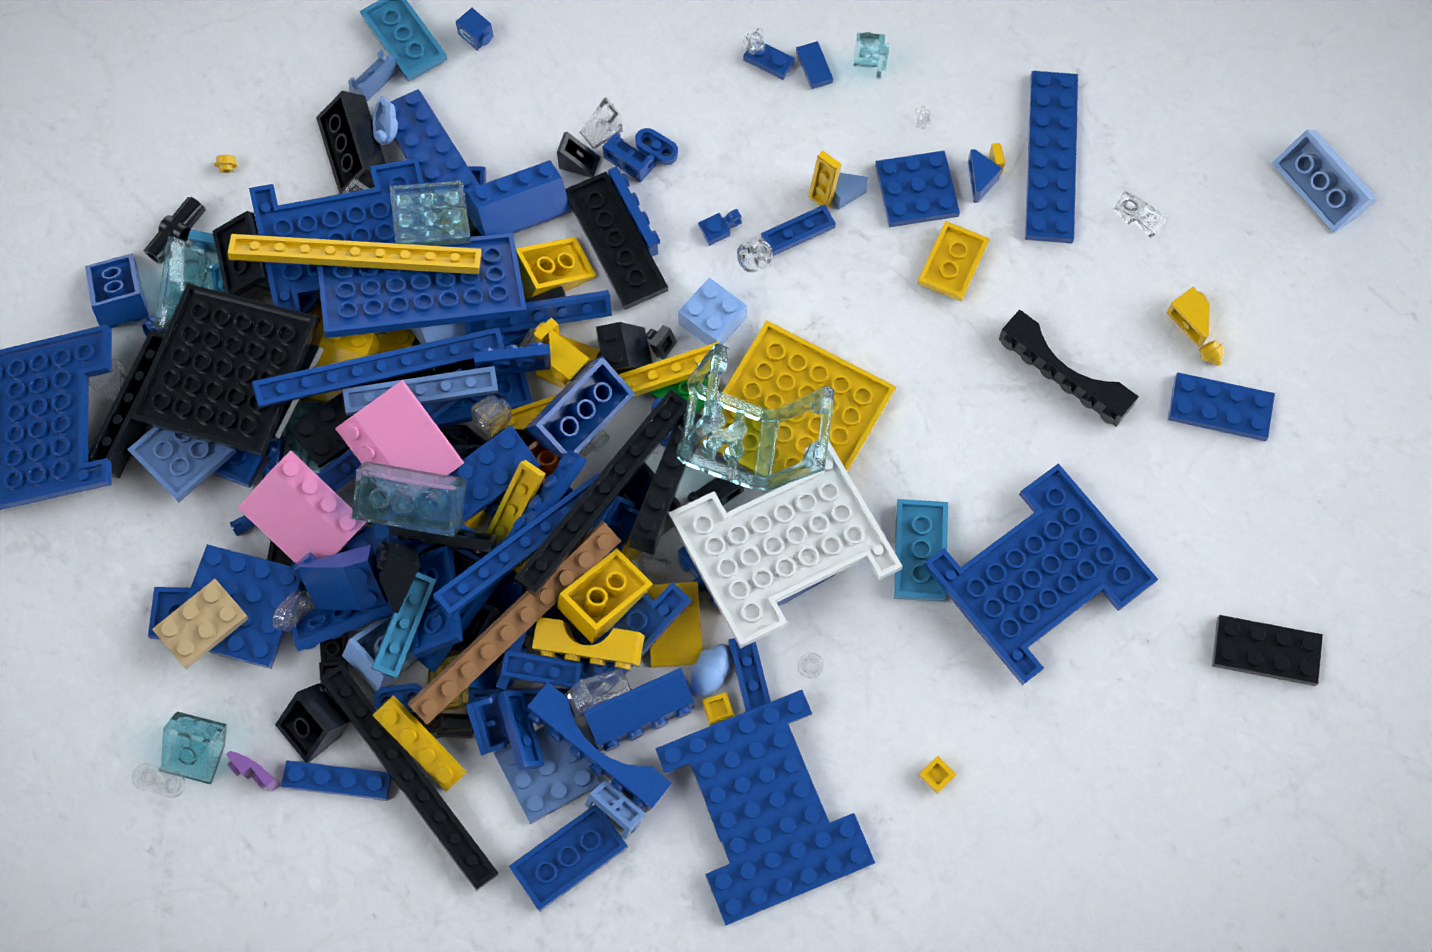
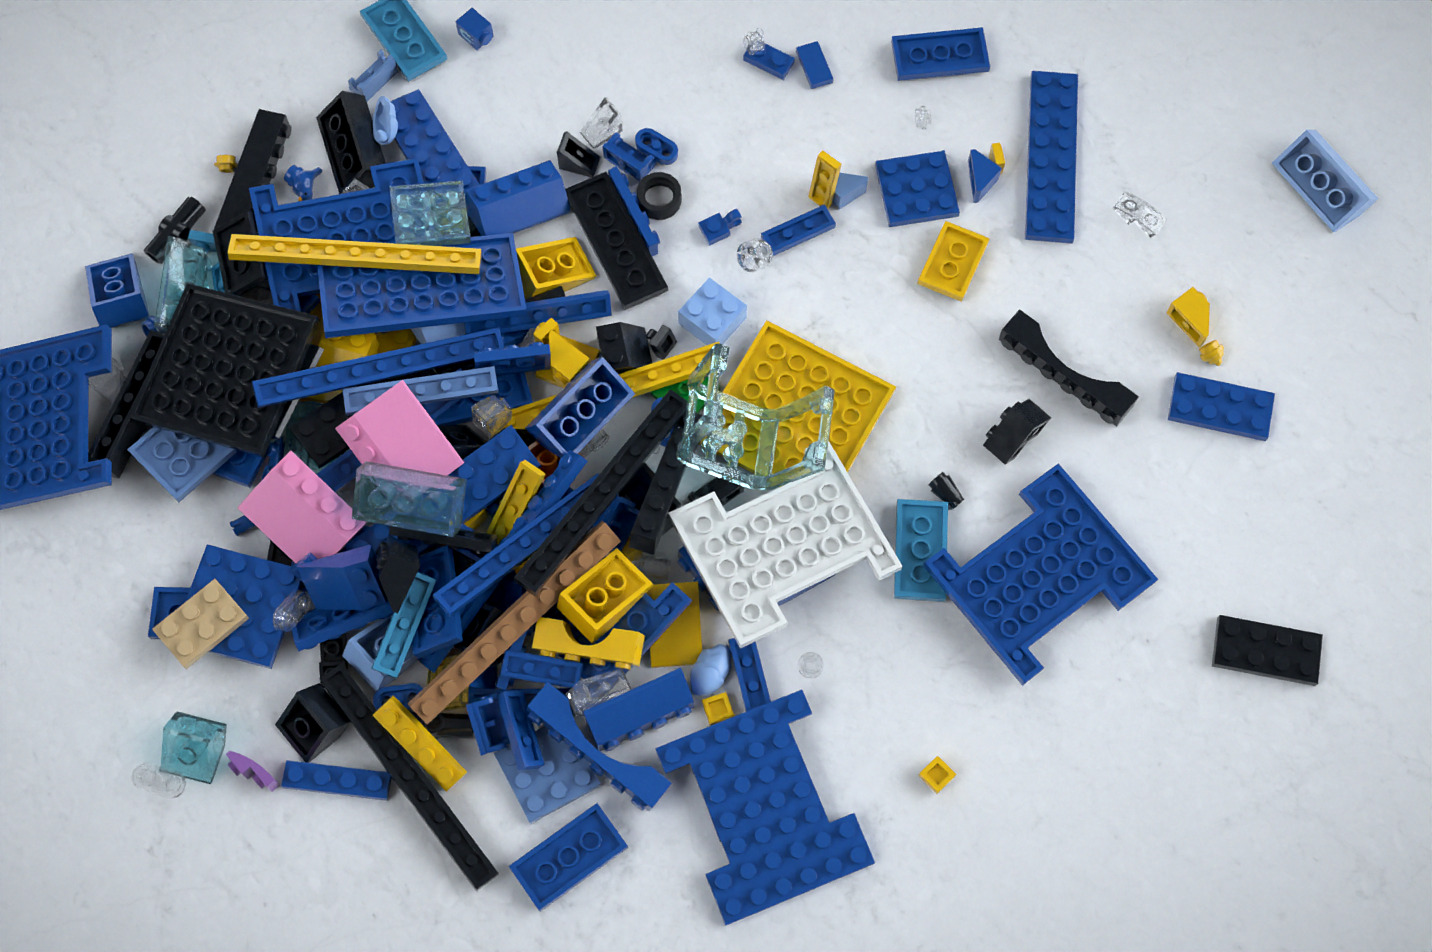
medium blue hinge [585,779,646,840] -> none
clear light blue bracket [853,32,889,79] -> none
none -> black brick [213,109,292,230]
none -> blue animal [284,165,322,201]
none -> black tyre [636,172,682,220]
none -> blue plate [891,27,990,81]
none -> black cone [928,472,964,509]
none -> black brick [983,399,1051,465]

